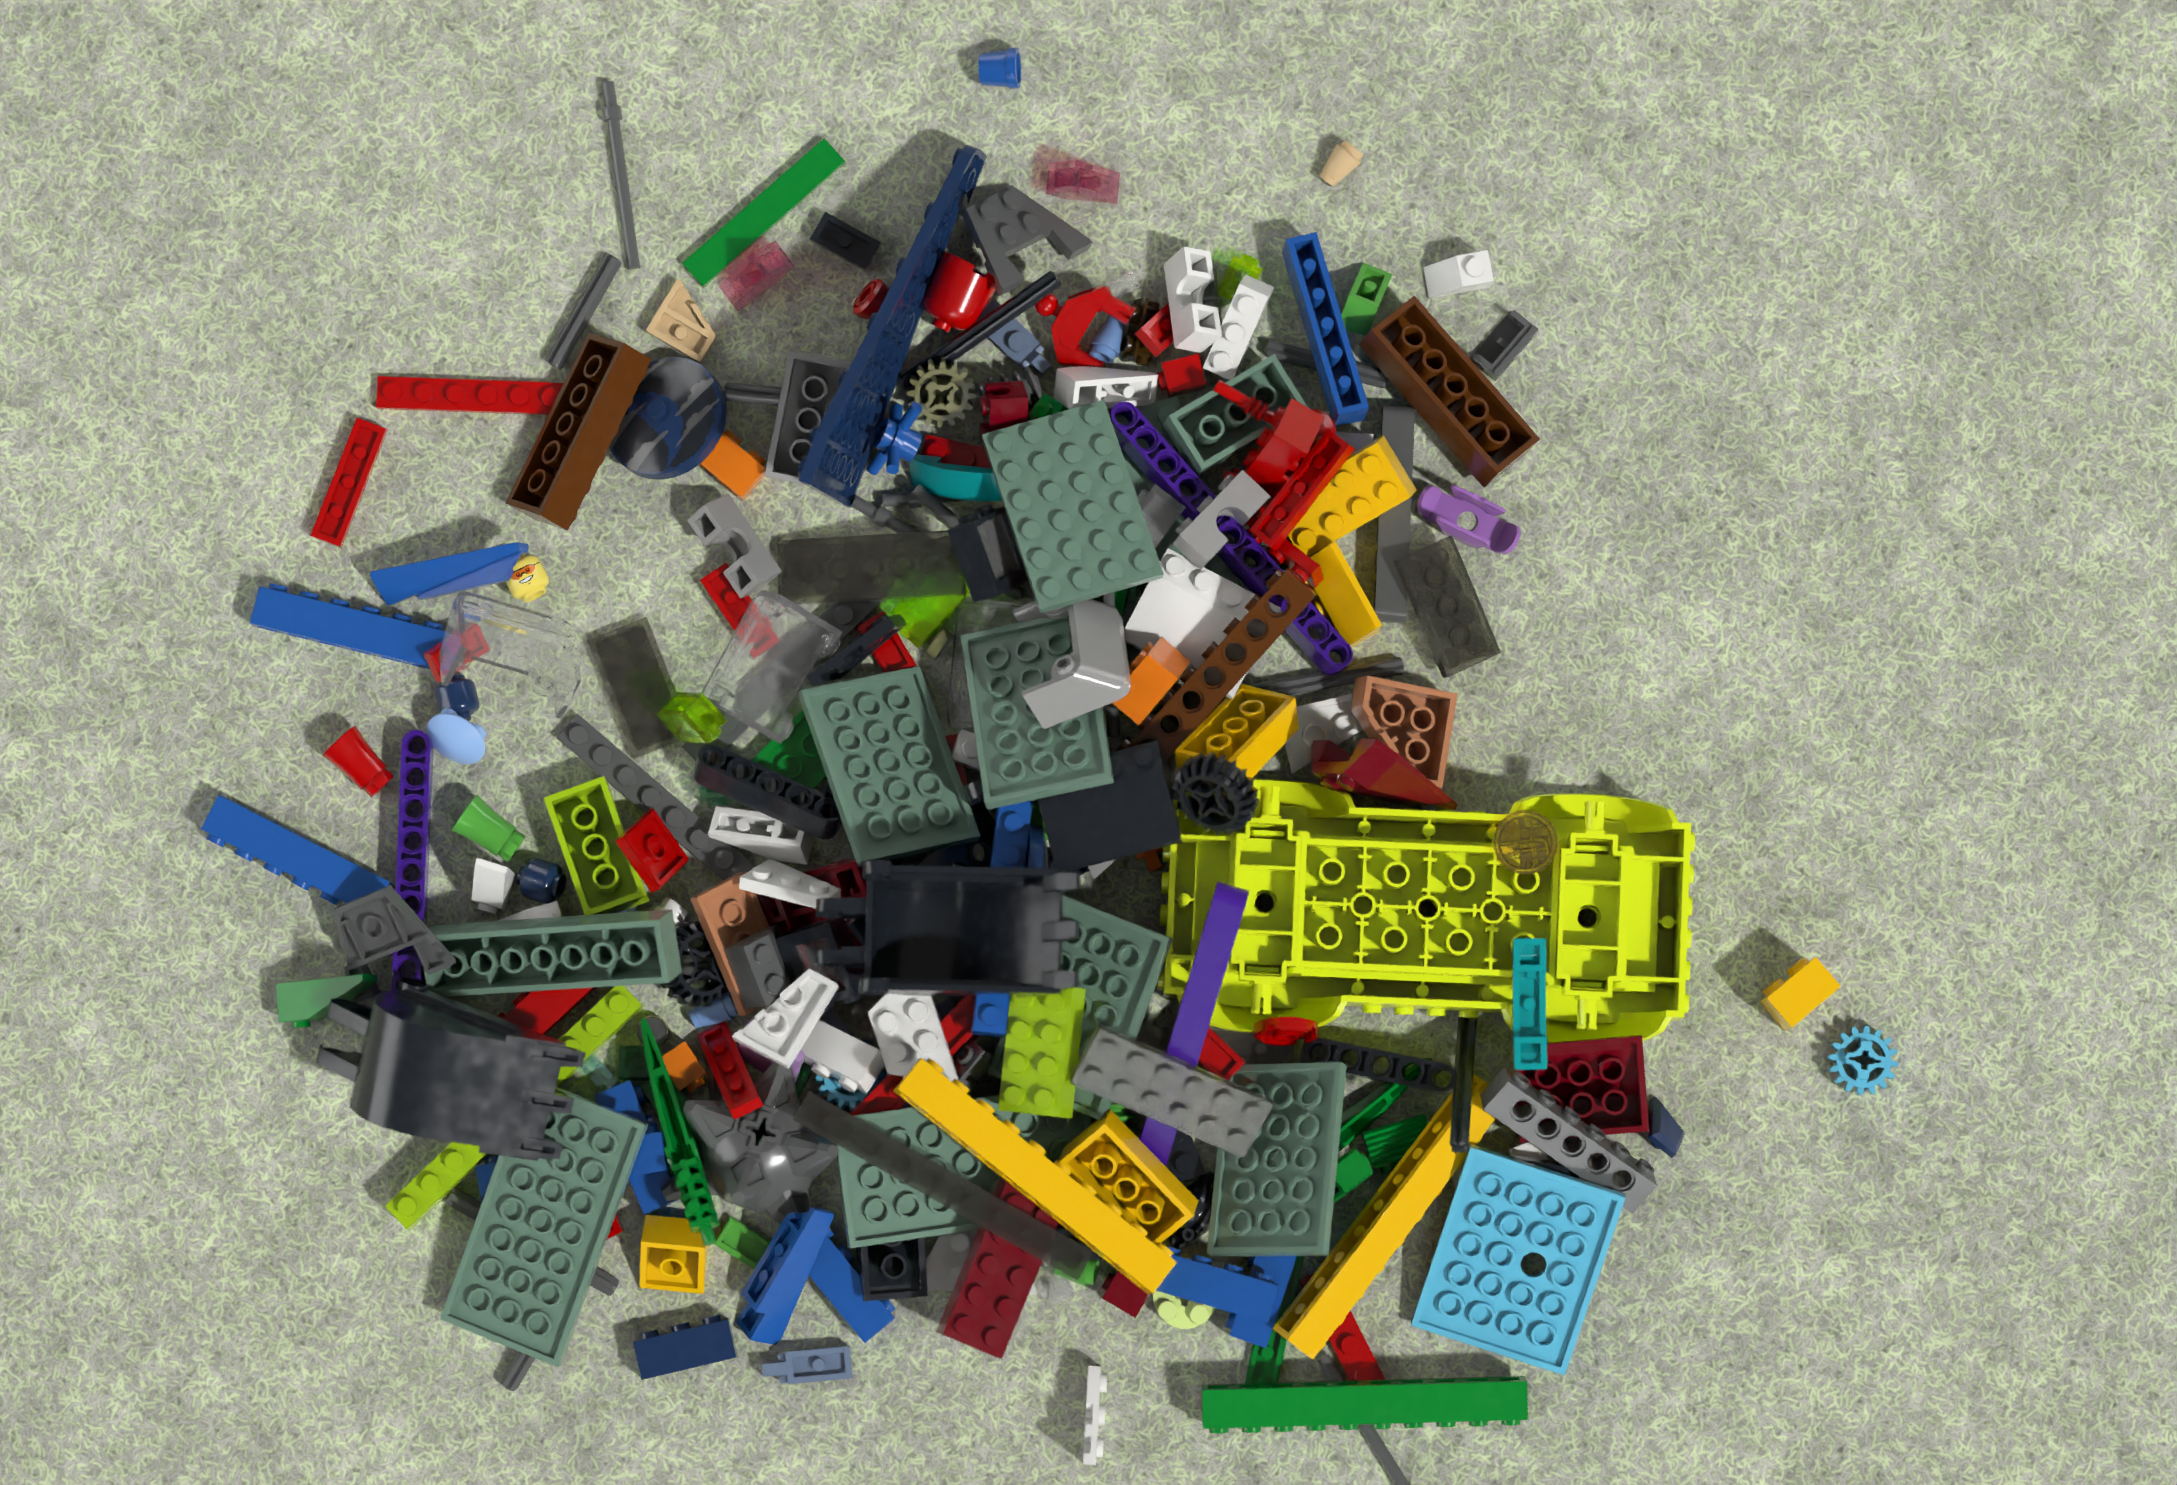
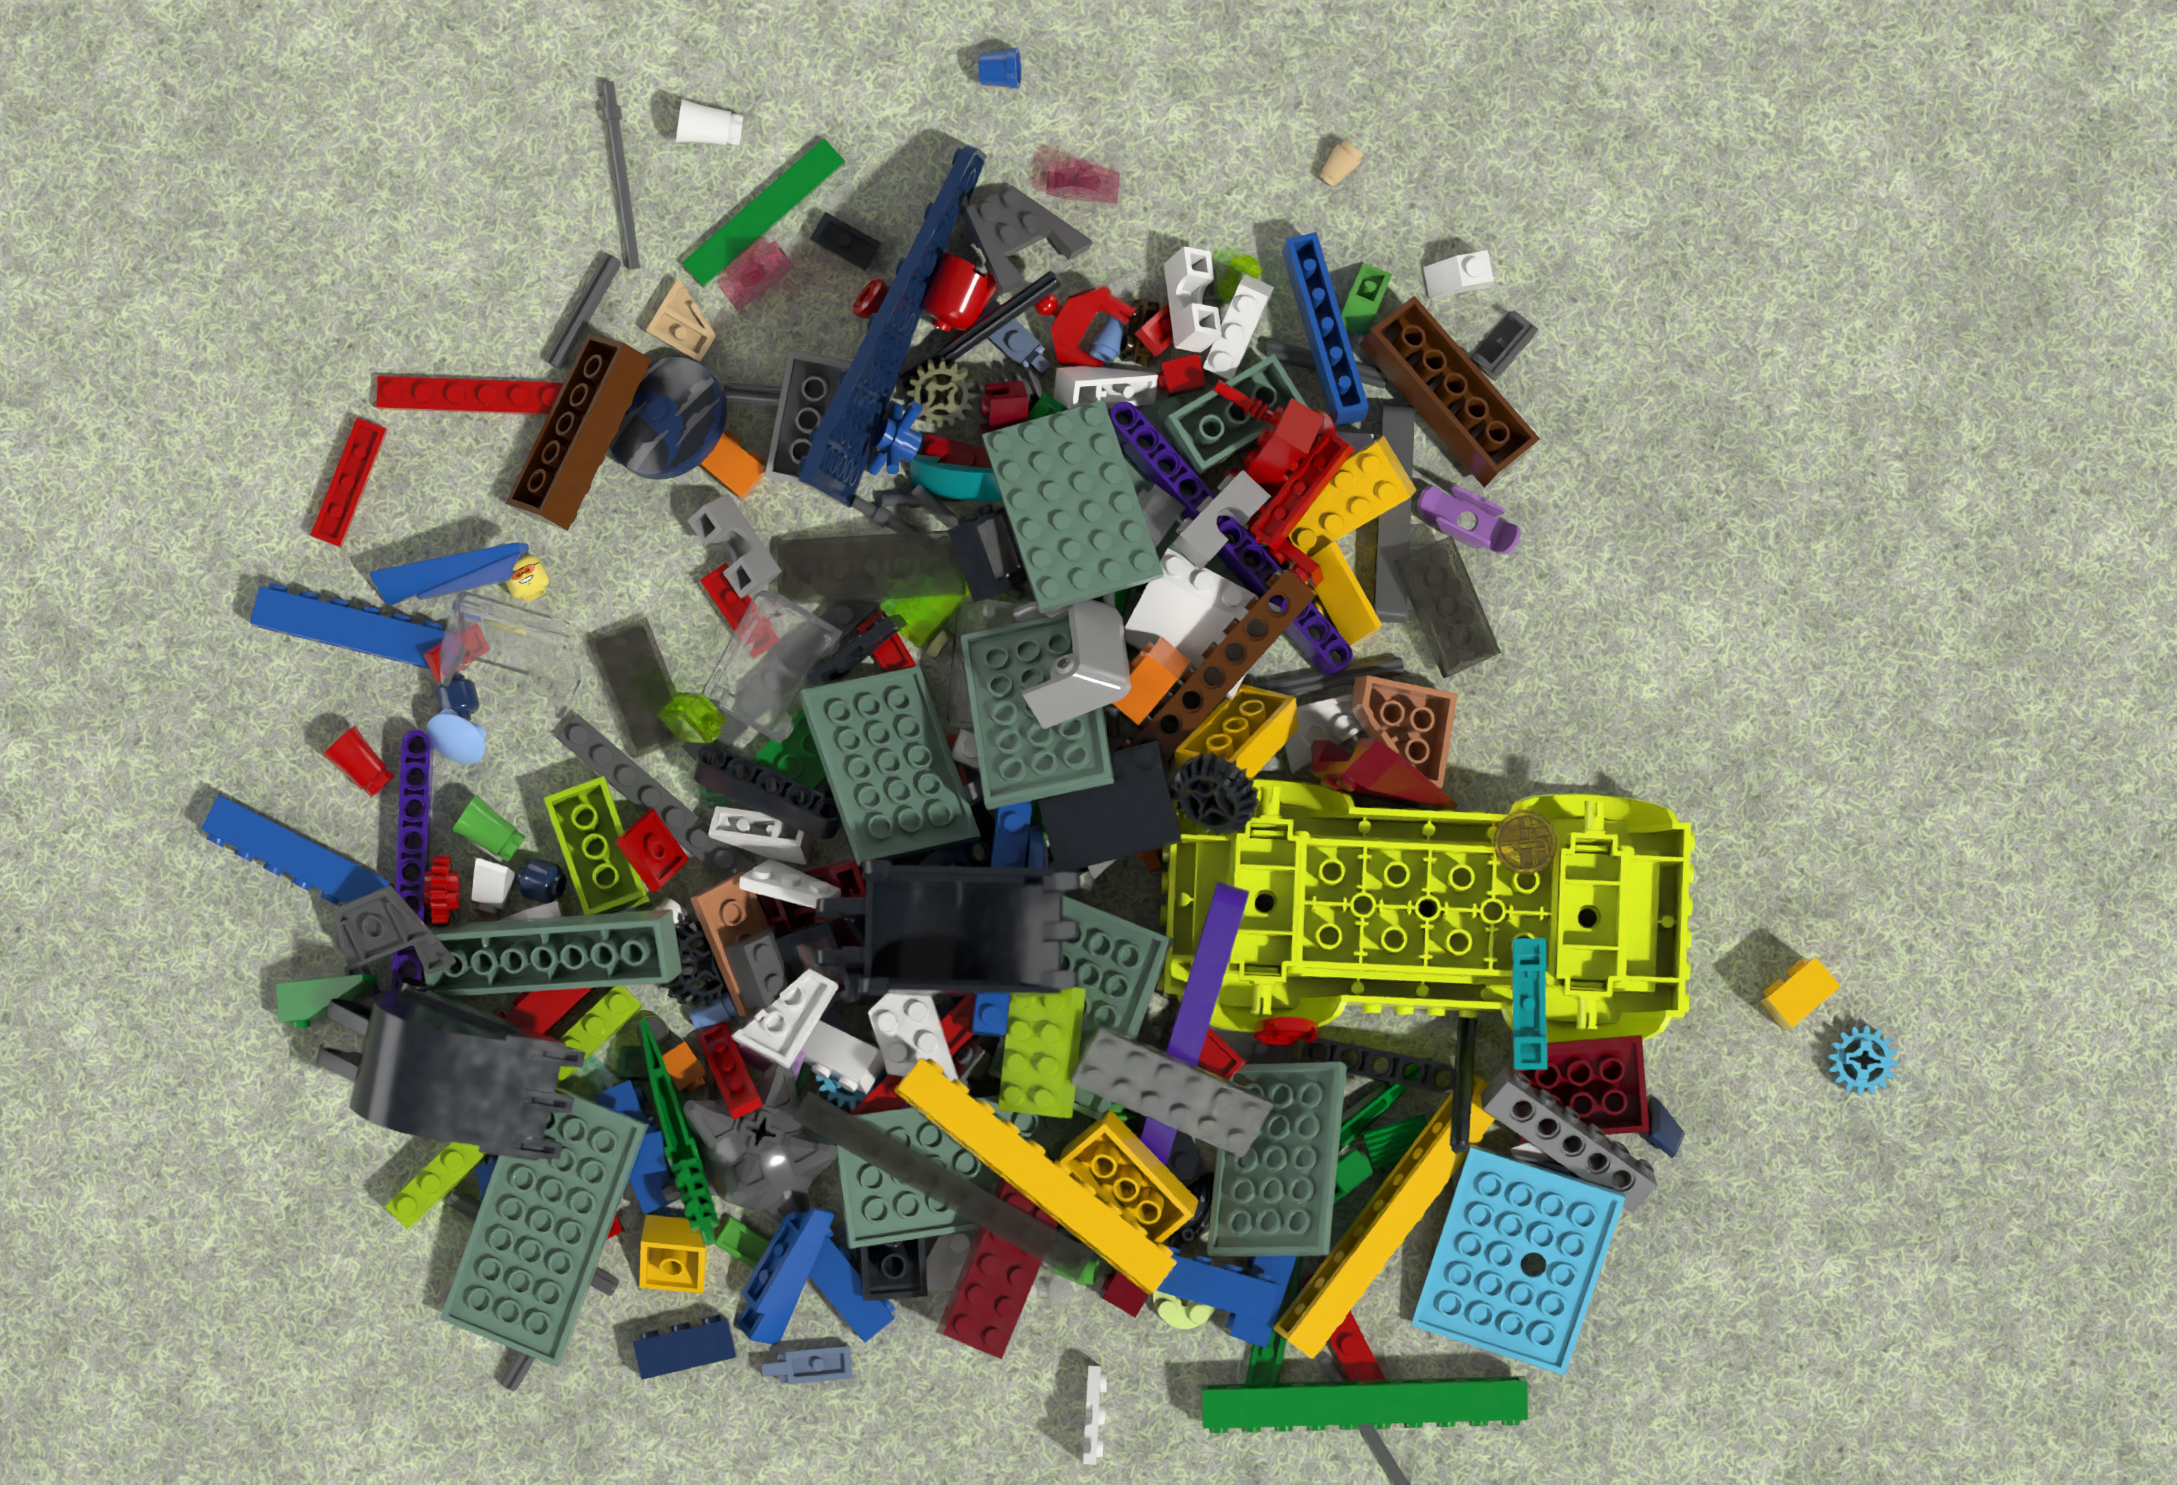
none -> red gear [424,856,460,925]
none -> white plant [675,99,744,146]

